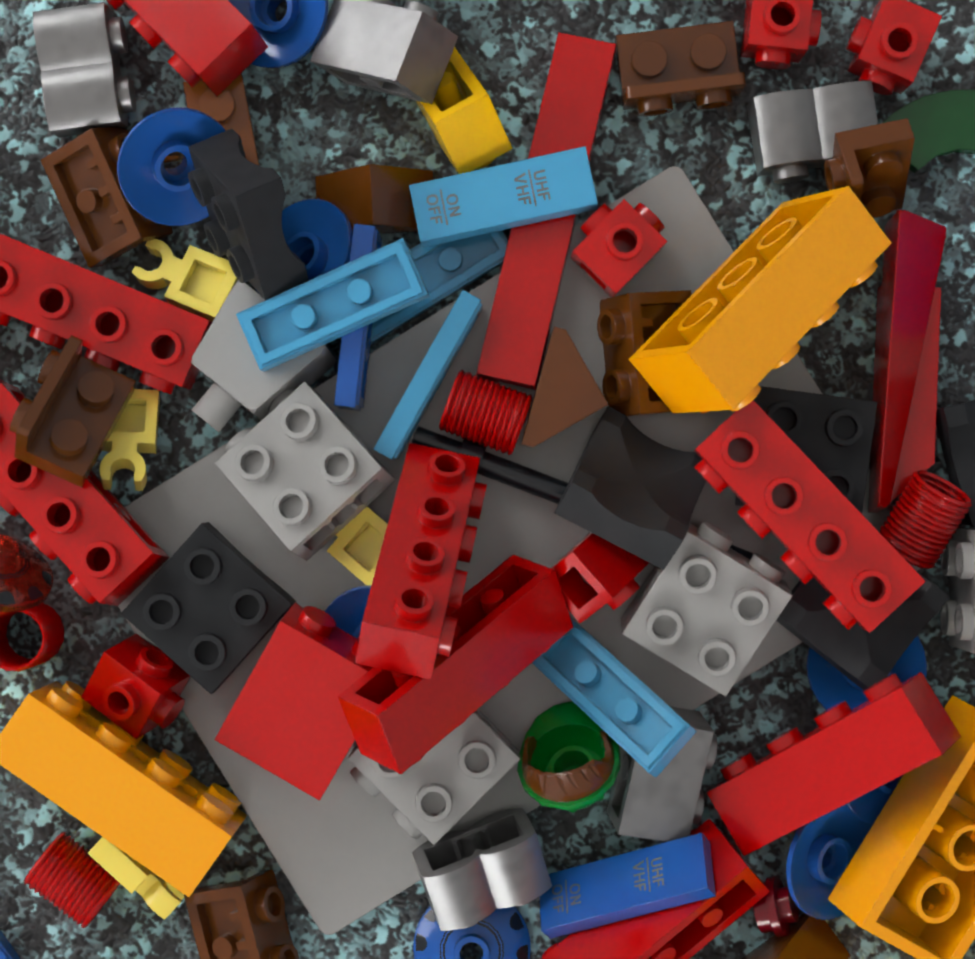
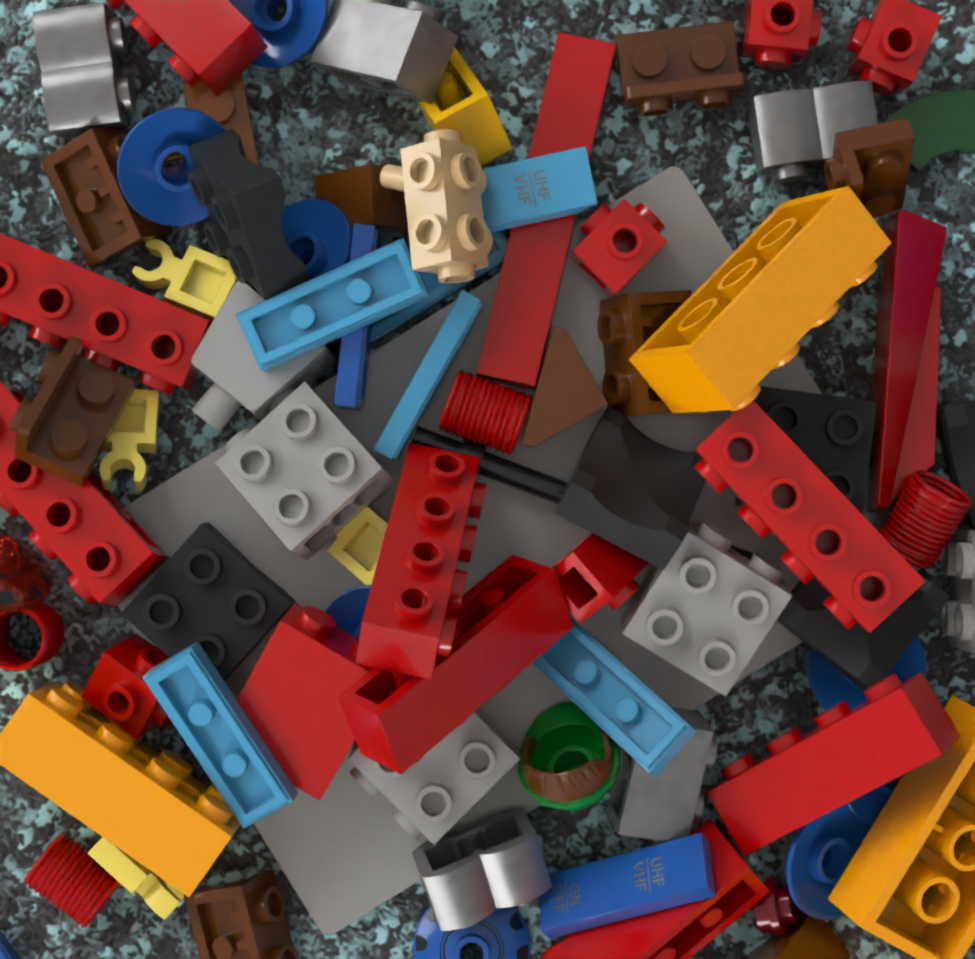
none -> dark azure tile [142,641,298,829]
none -> tan brick [380,129,493,284]

